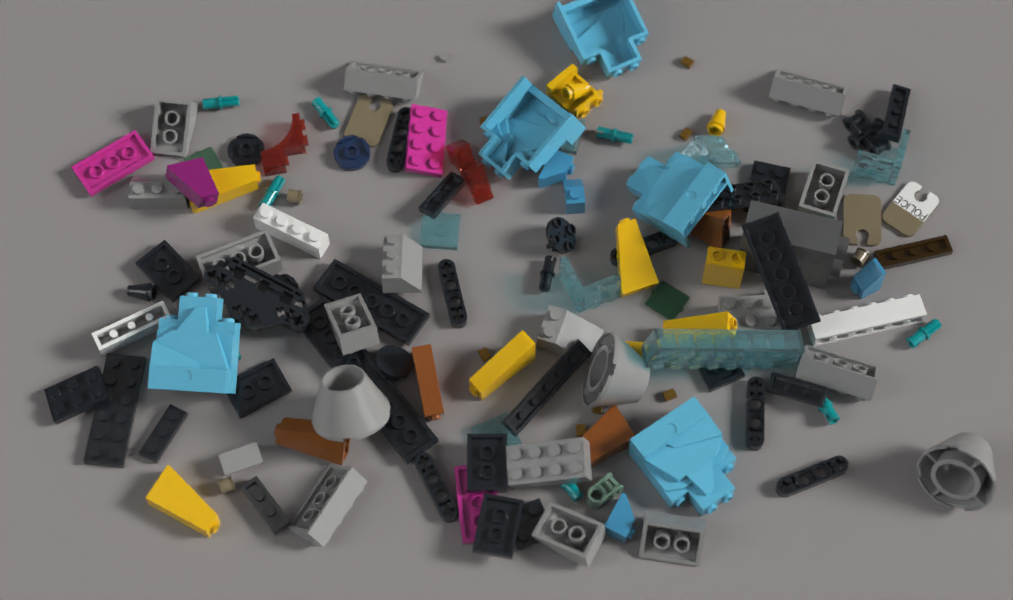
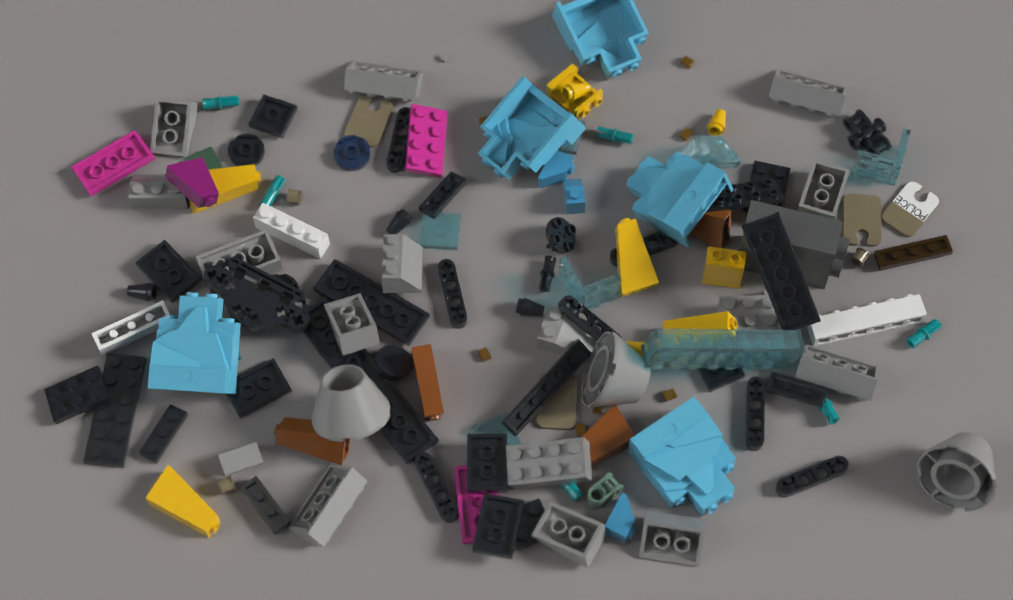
clear red arch [261,113,309,176] -> none
teal axle [311,97,340,129] -> none
clear red arch [445,139,494,205] -> none
yellow slope [468,330,536,401] -> none
clear green piece [645,280,690,320] -> none
dark azure slope [850,258,886,299] -> none
black plate [880,84,911,143] -> none
none -> black plate [248,94,297,139]
none -> black cone [386,209,412,234]
none -> black cone [515,297,545,317]
none -> dark tan piece [537,373,578,430]
none -> black beam [558,295,622,341]

